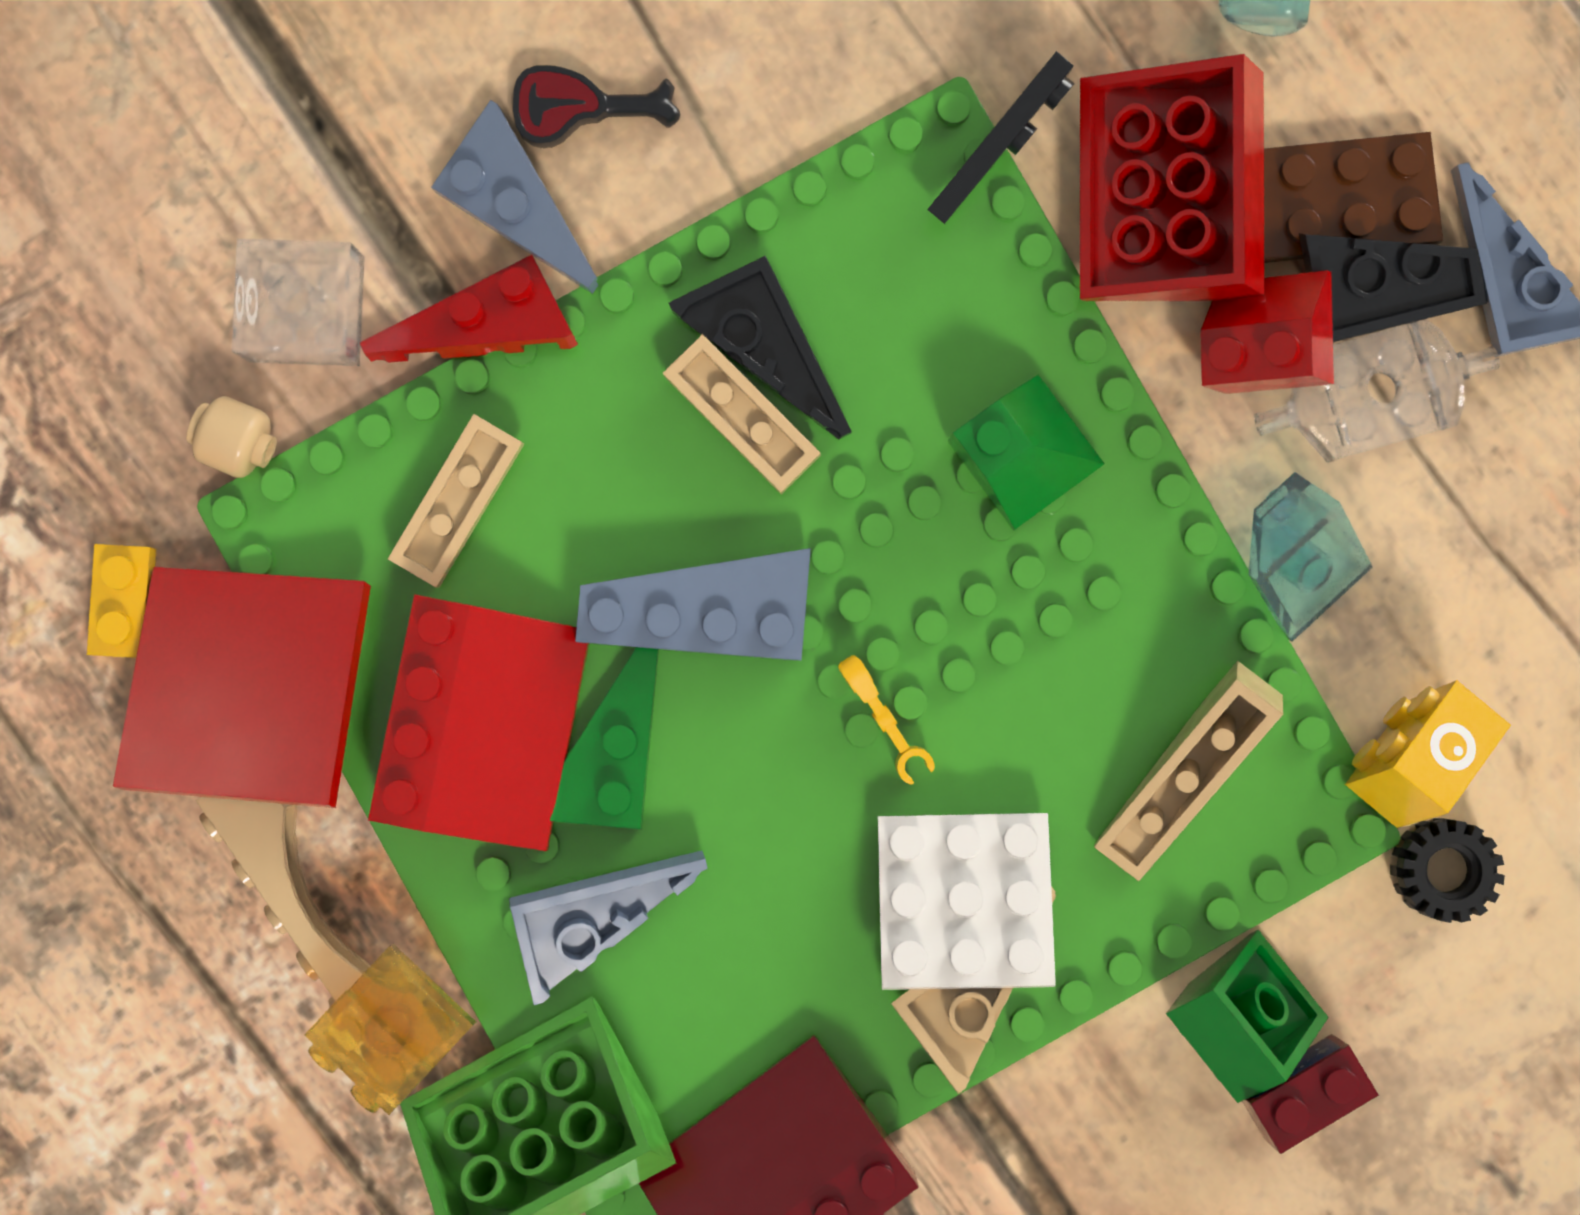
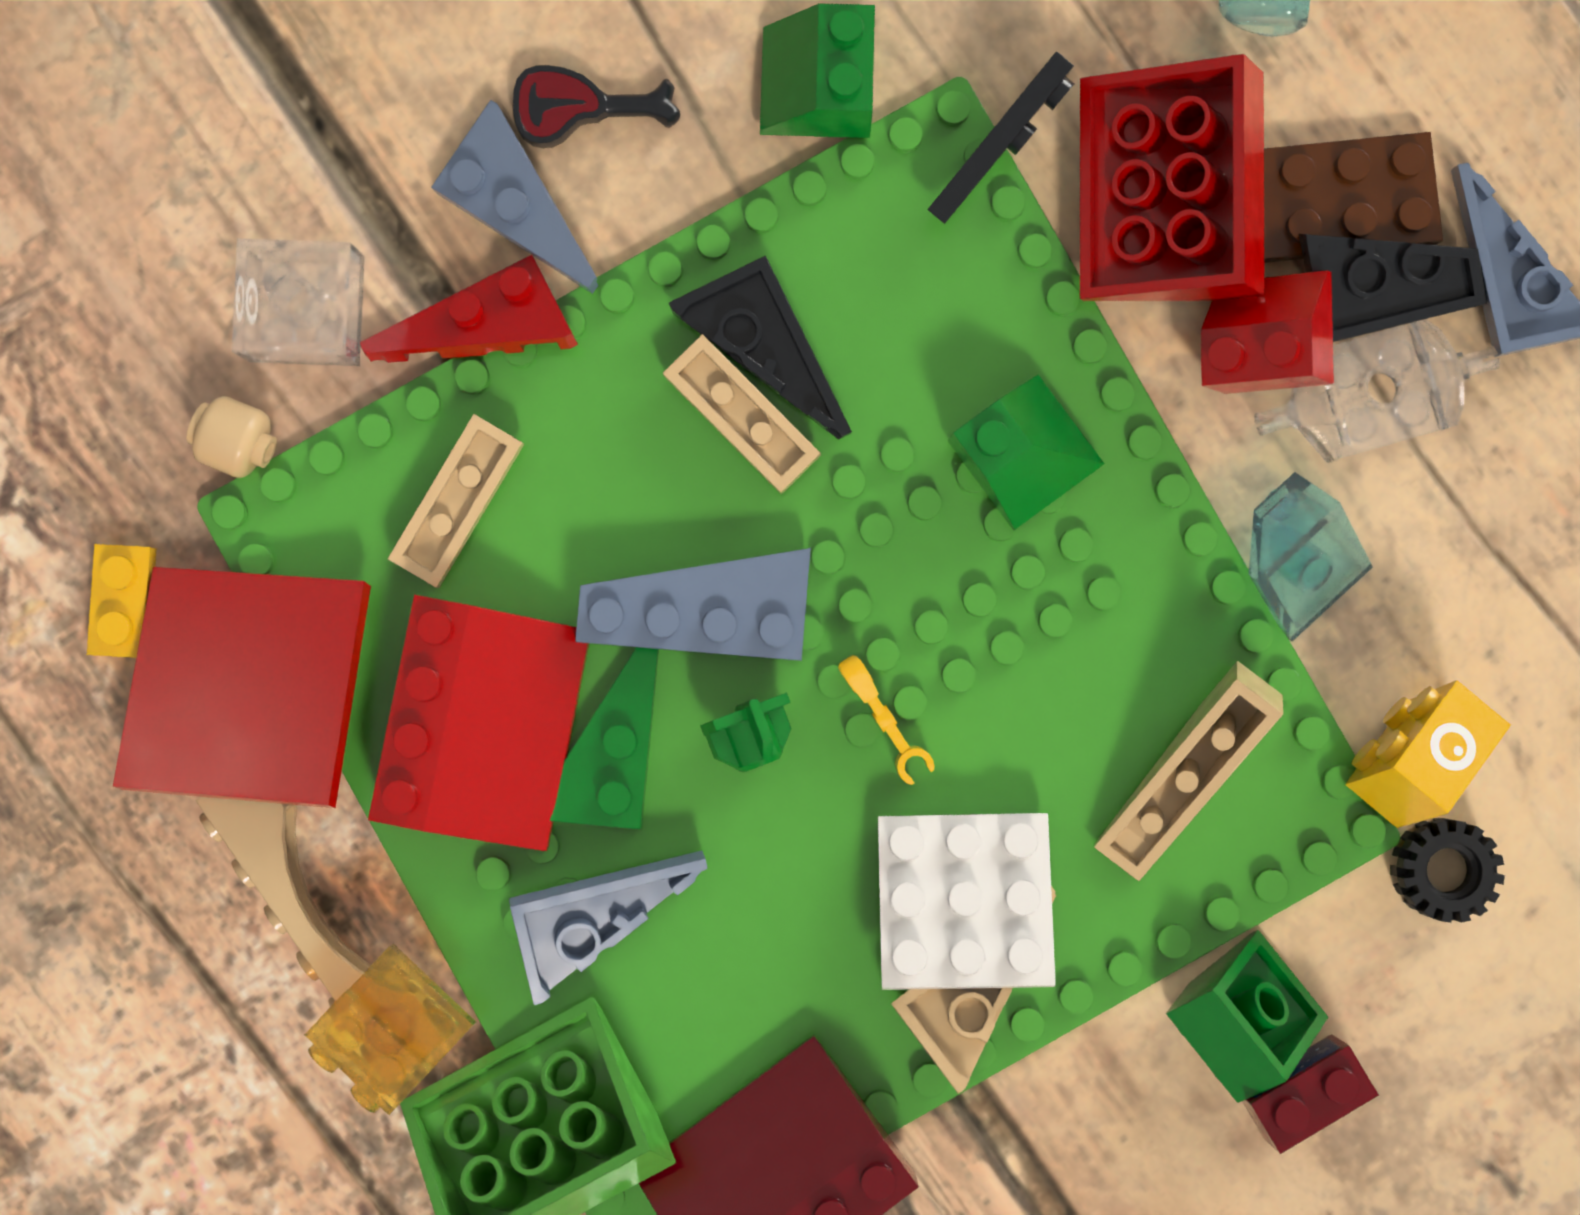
none -> green piece [700,692,792,773]
none -> green slope [760,3,875,138]

